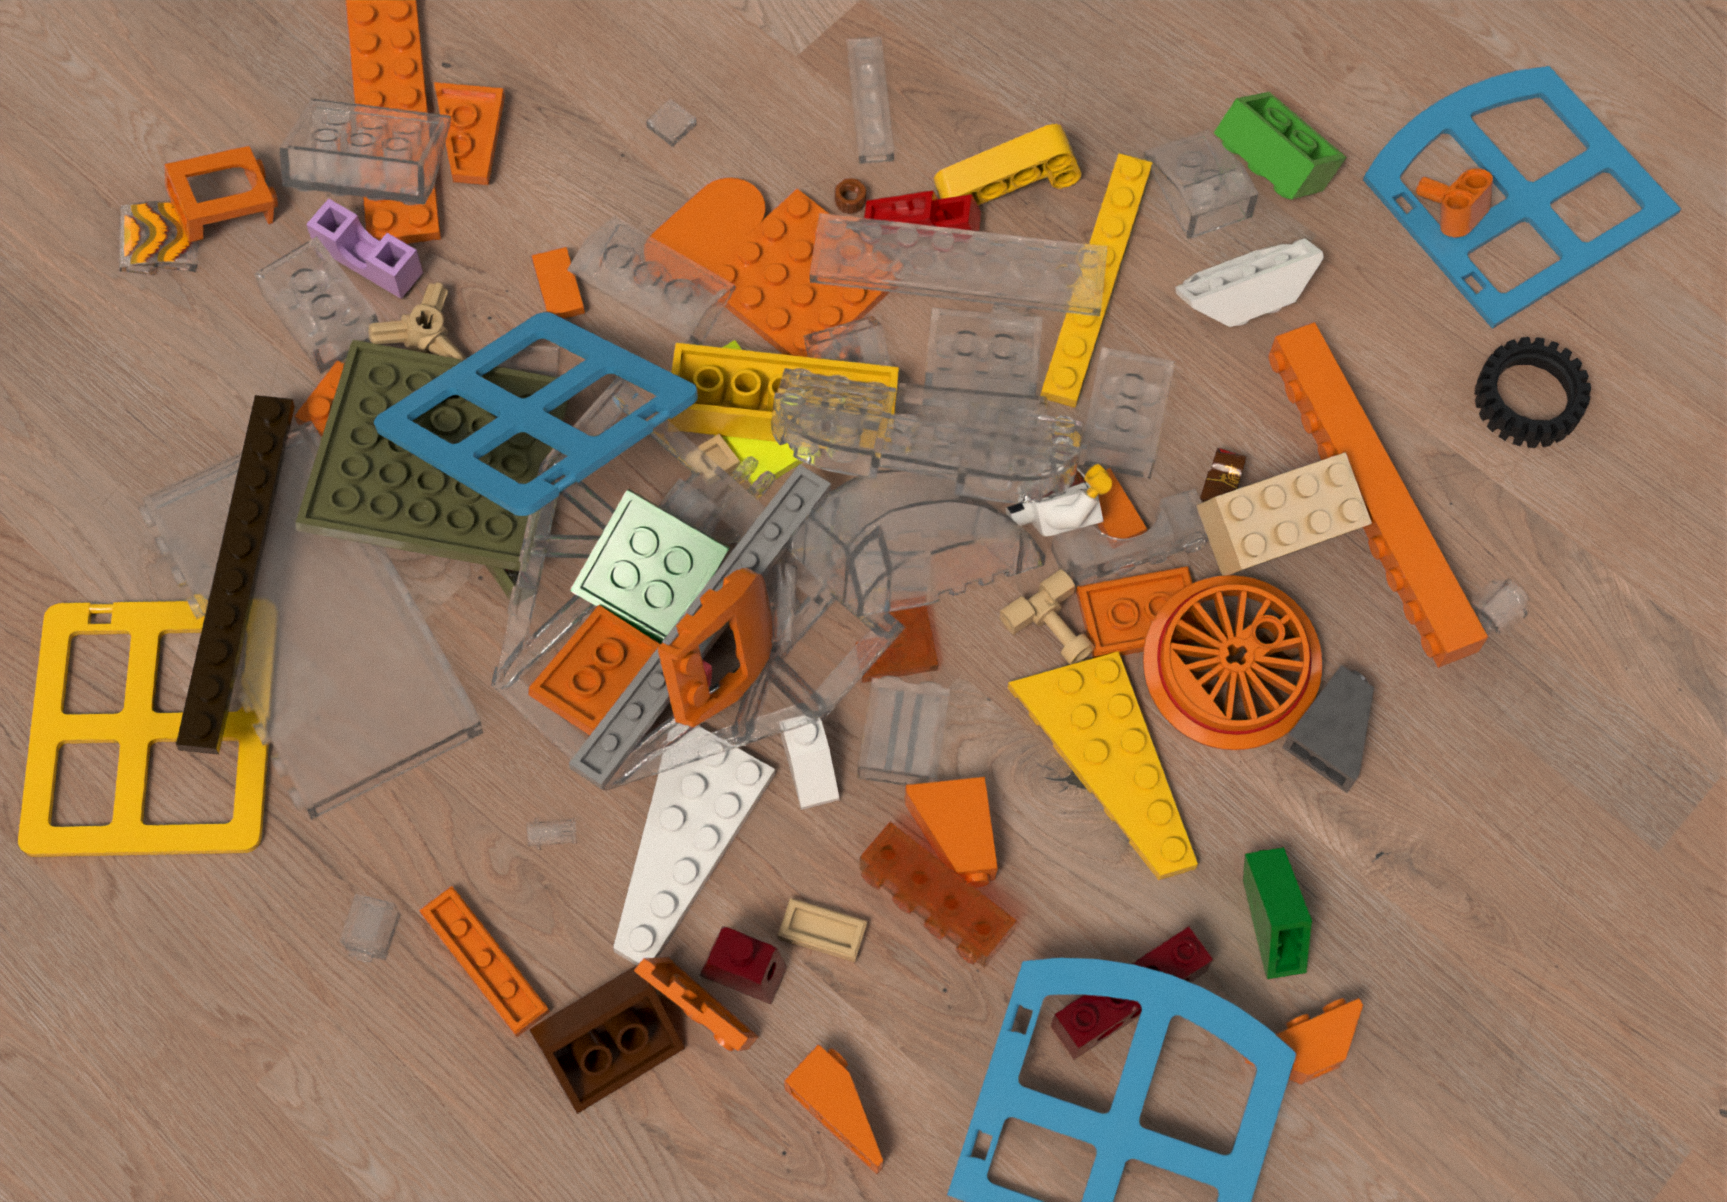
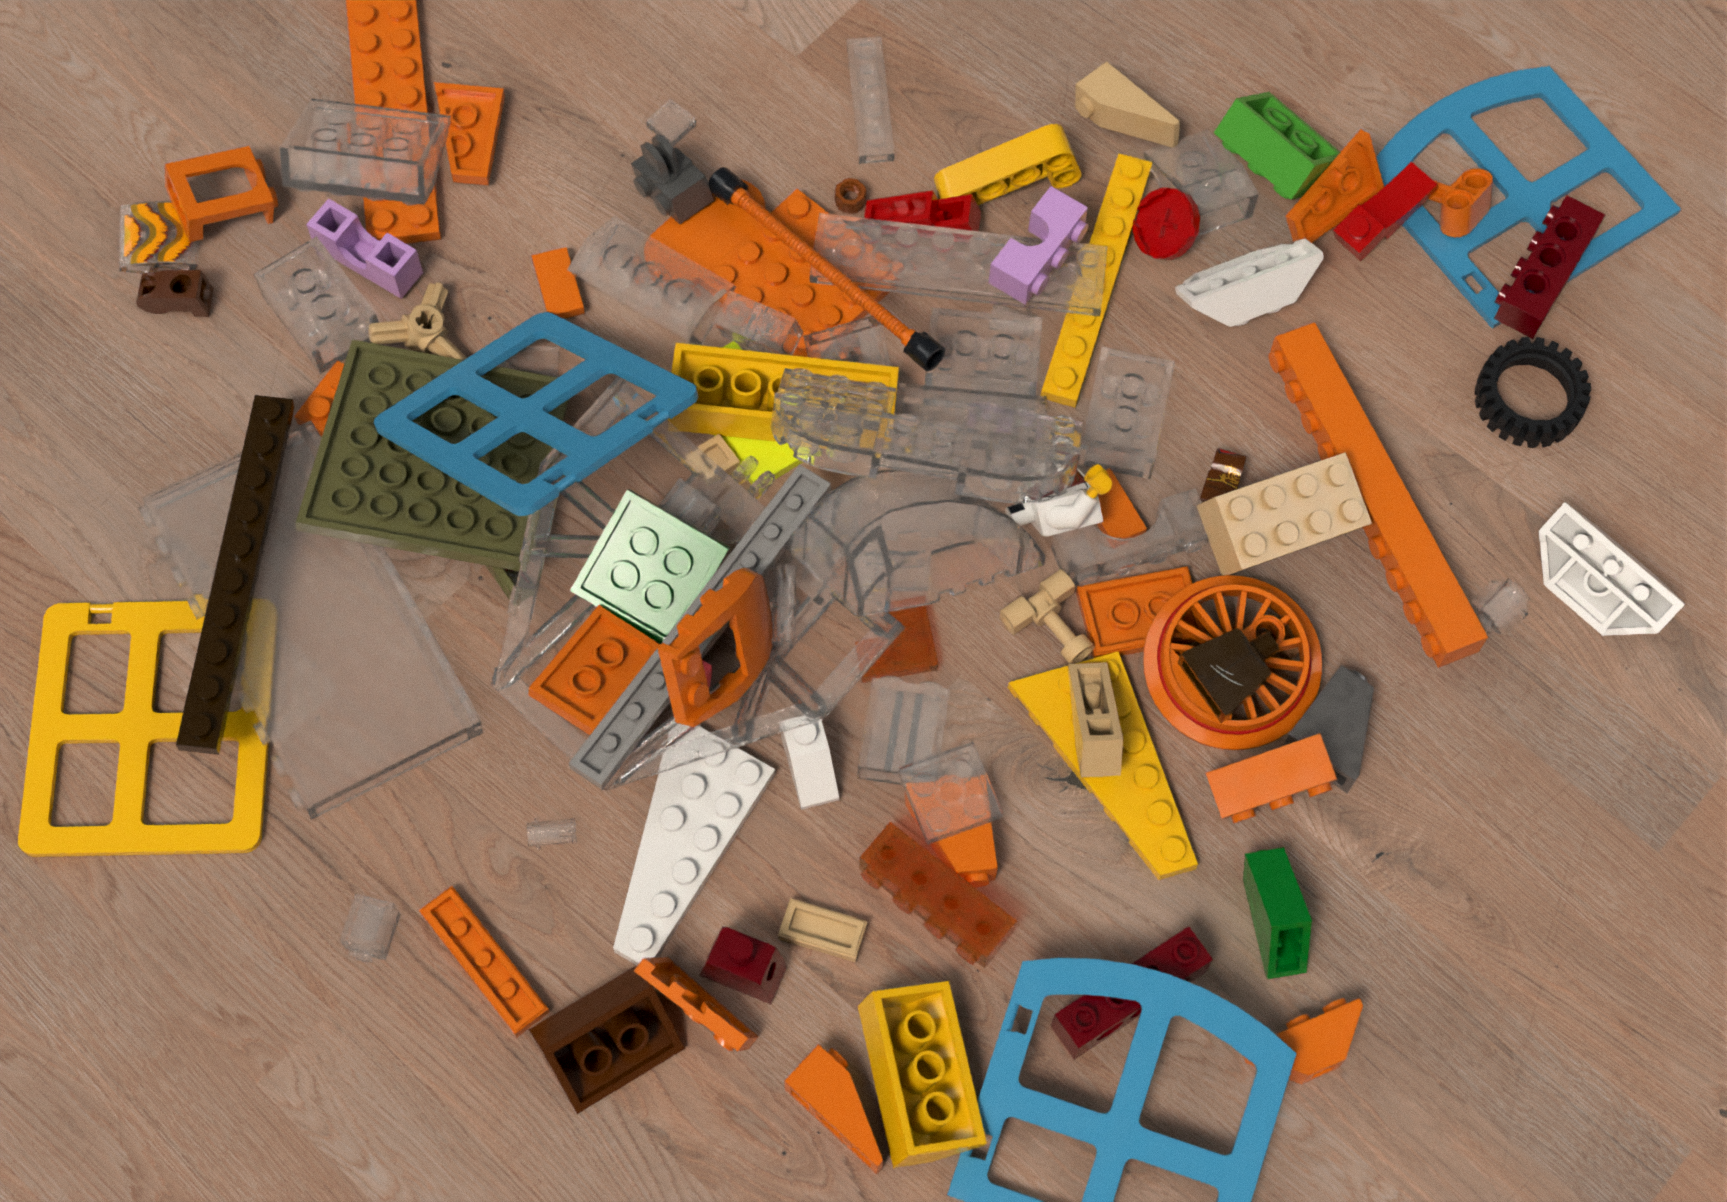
none -> reddish brown leg [136,270,214,317]
none -> dark grey brick [631,134,714,224]
none -> orange hose [708,167,946,371]
none -> clear brick [714,291,803,355]
none -> yellow slope [858,981,987,1168]
none -> clear plate [898,741,1003,845]
none -> lavender arch [988,186,1089,305]
none -> tan slope [1068,662,1123,777]
none -> tan slope [1075,61,1180,148]
none -> red tile [1132,187,1200,260]
none -> dark brown torso [1177,628,1279,723]
none -> orange brick [1206,733,1338,824]
none -> orange wing [1285,129,1384,243]
none -> red slope [1333,161,1438,261]
none -> dark red brick [1494,195,1606,339]
none -> white wedge [1539,502,1685,636]

